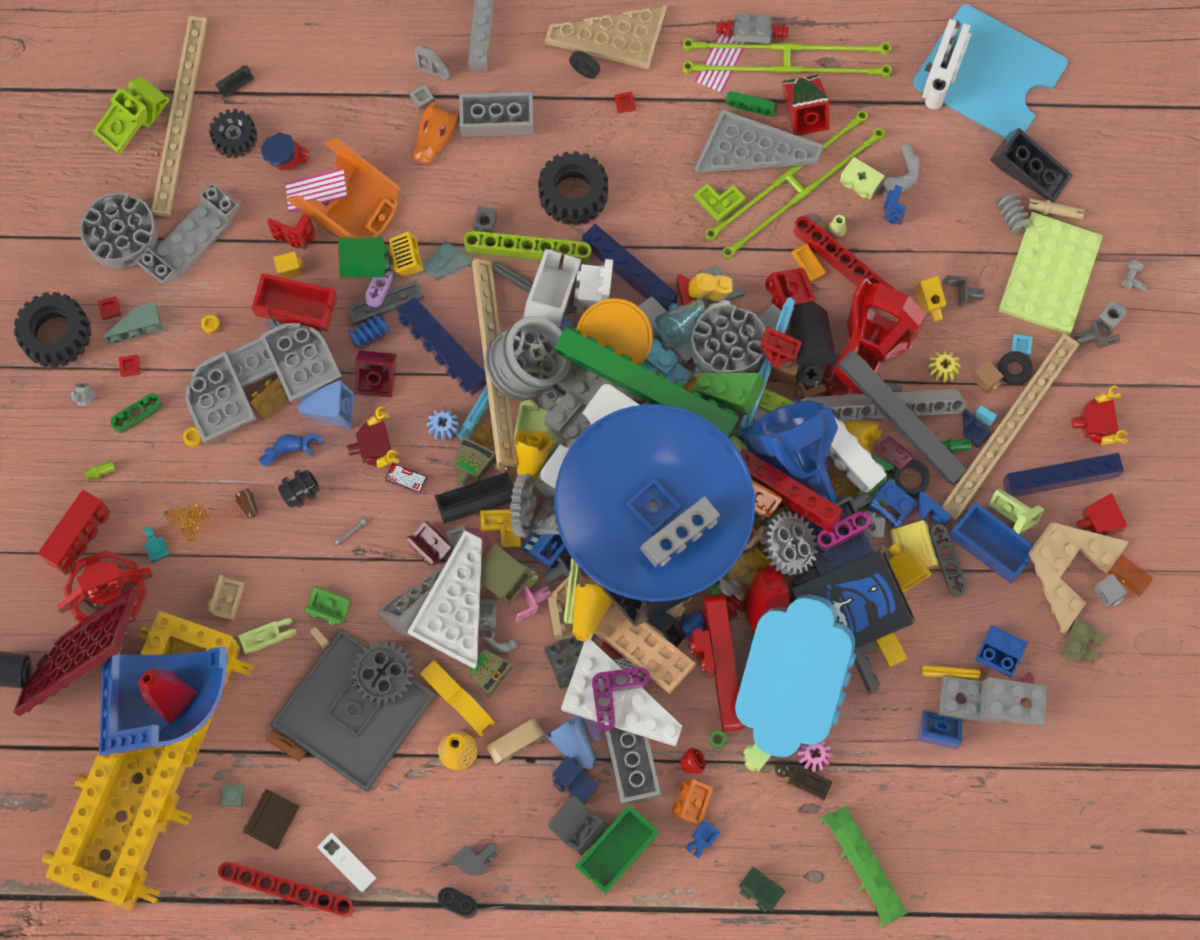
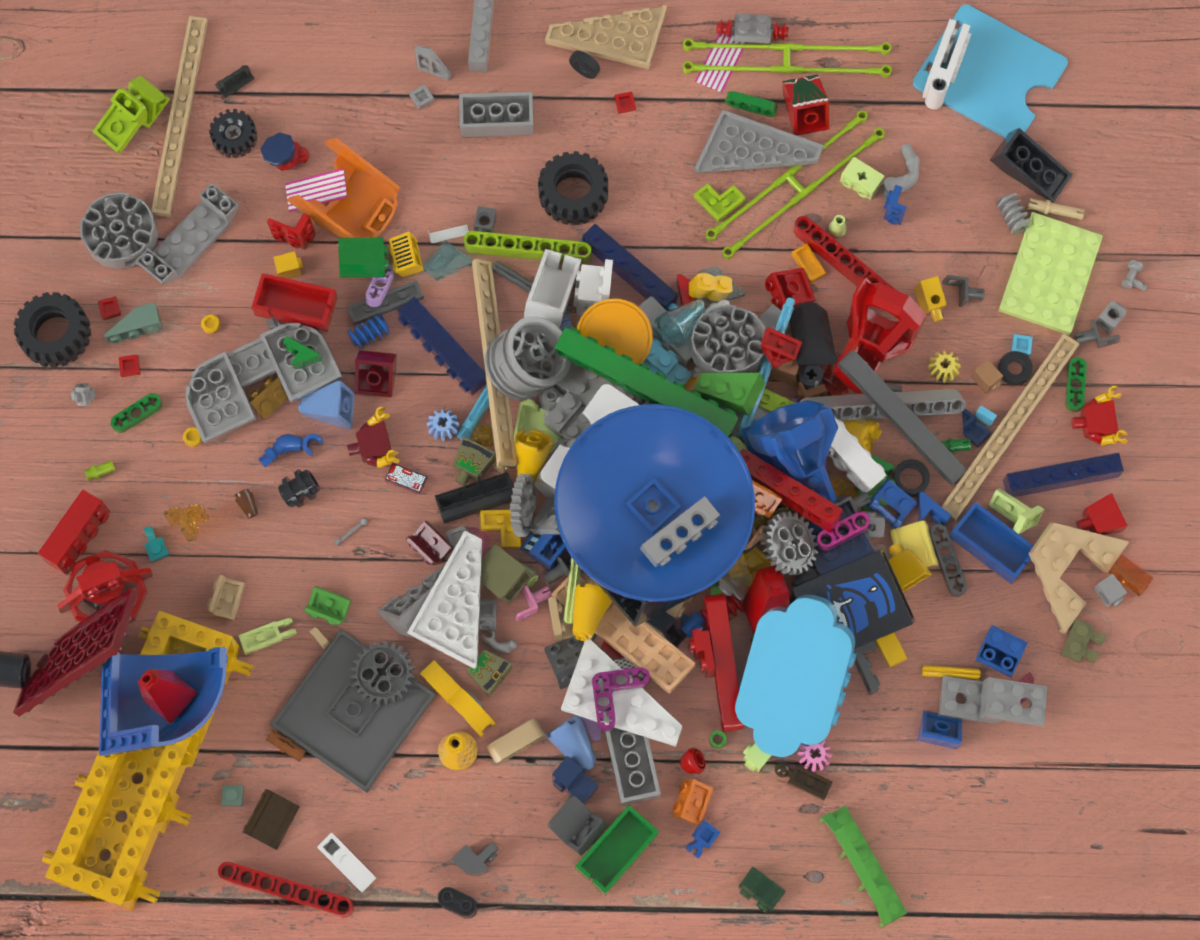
orange animal [412,102,460,165] -> none
clear pink tile [875,436,915,470] -> none
none -> green slope [283,336,323,369]
none -> white piece [428,224,469,243]
none -> green beam [1065,357,1087,412]

